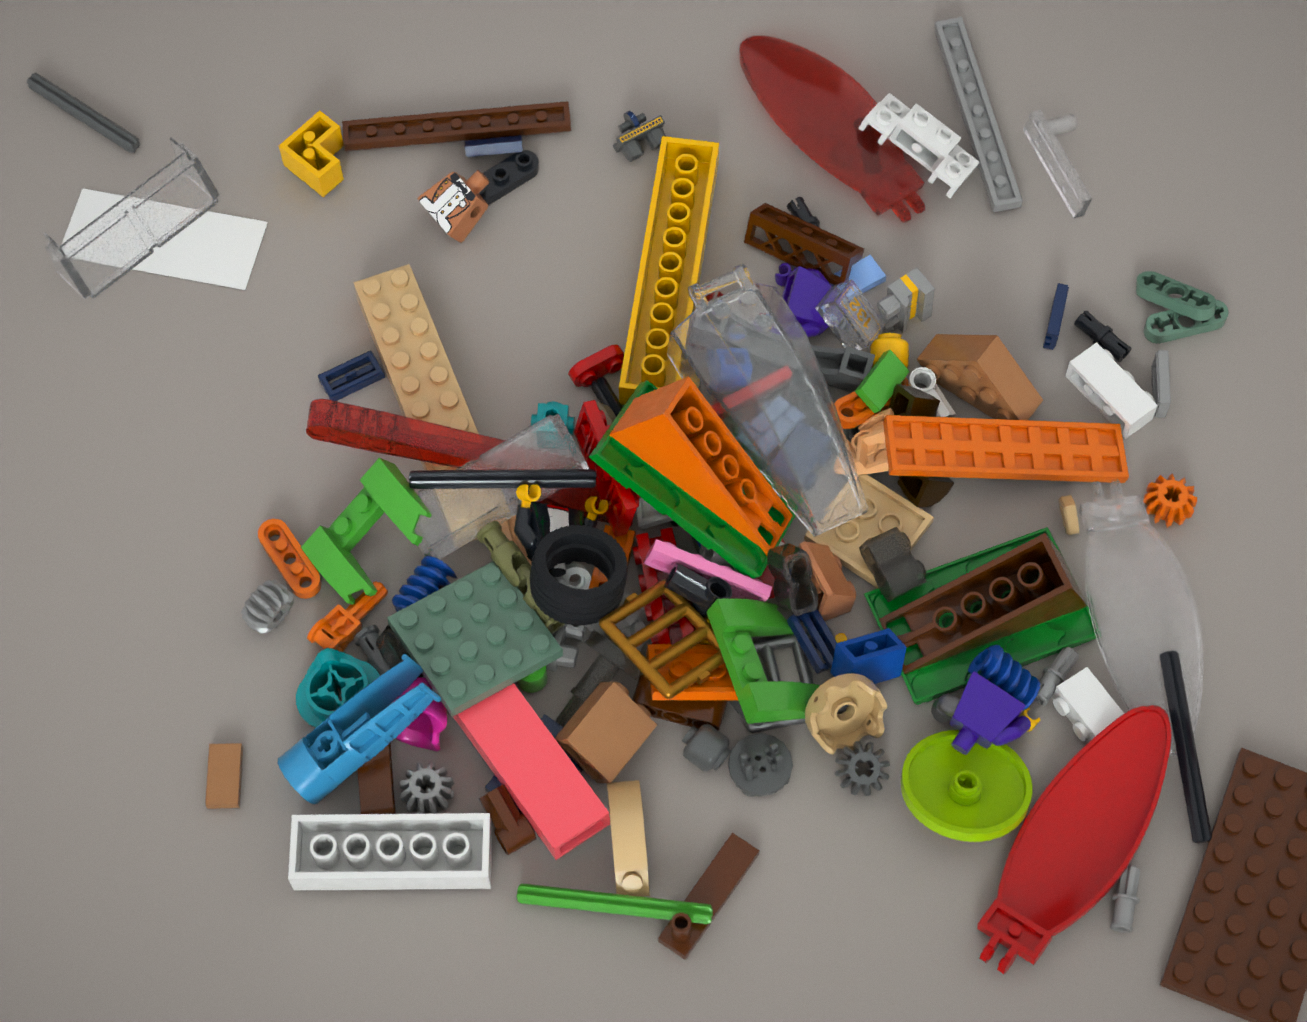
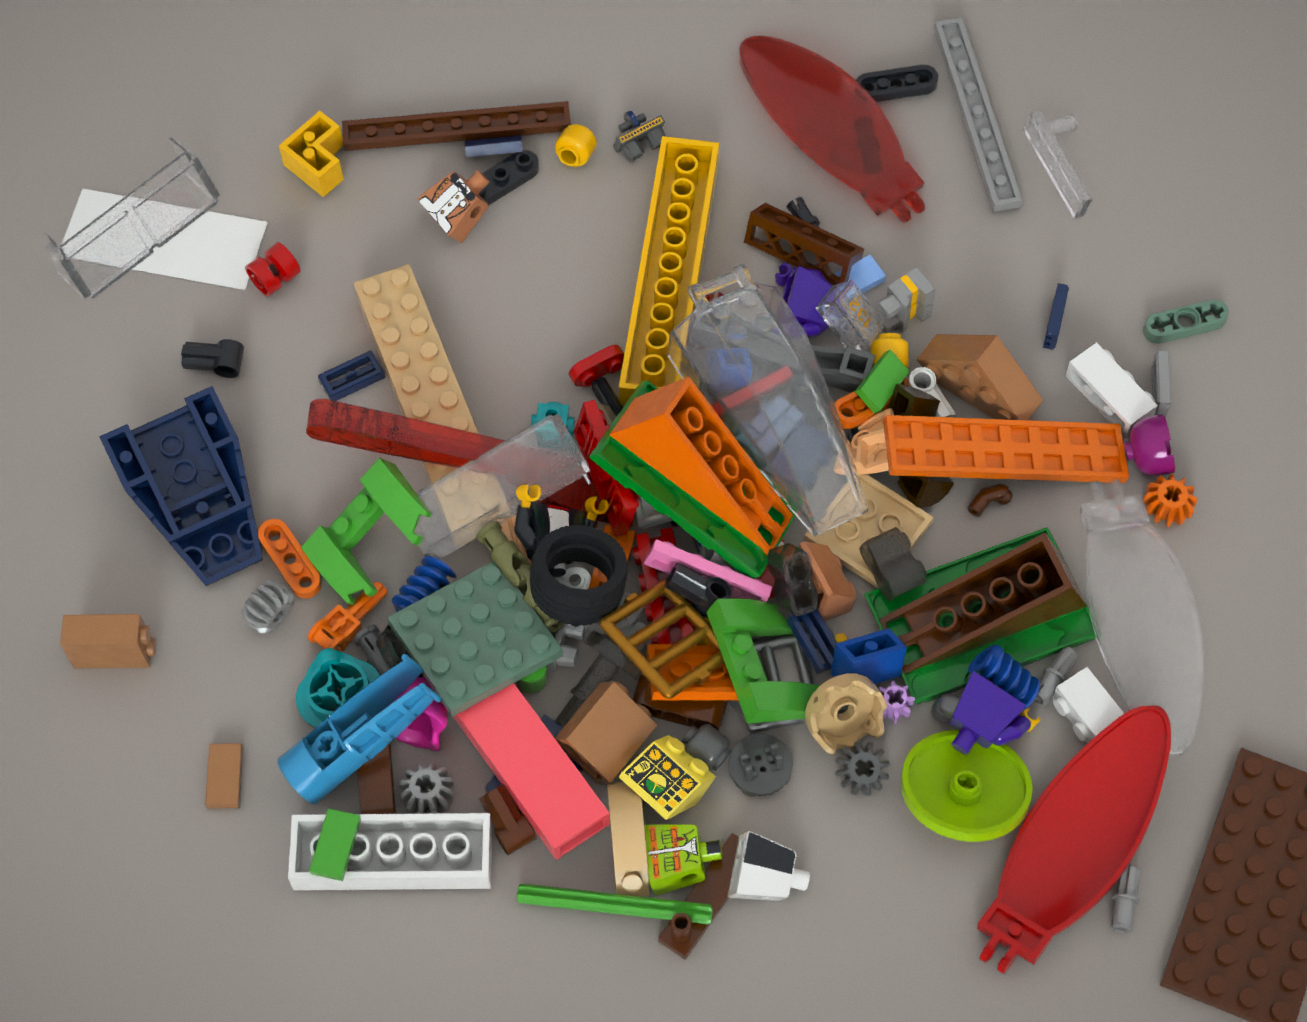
dark grey axle [27,73,140,153] -> none
black axle [409,469,596,489] -> none
white bracket [859,93,980,198] -> none
tan tile [1059,495,1079,535] -> none
black pin [1074,310,1132,362] -> none
sand green beam [1136,271,1216,321] -> none
black axle [1159,651,1212,843] -> none
none -> medium nougat brick [60,614,156,669]
none -> dark blue wedge [99,386,263,586]
none -> black piece [181,339,244,378]
none -> red wheel [245,242,301,297]
none -> bright green tile [309,808,361,881]
none -> yellow head [555,124,597,167]
none -> slope [619,735,716,820]
none -> lime torso [644,824,723,896]
none -> white torso [728,831,810,901]
none -> black plate [854,65,938,103]
none -> lavender gear [879,681,915,724]
none -> reddish brown arm [967,483,1013,517]
none -> magenta cylinder [1124,414,1175,476]

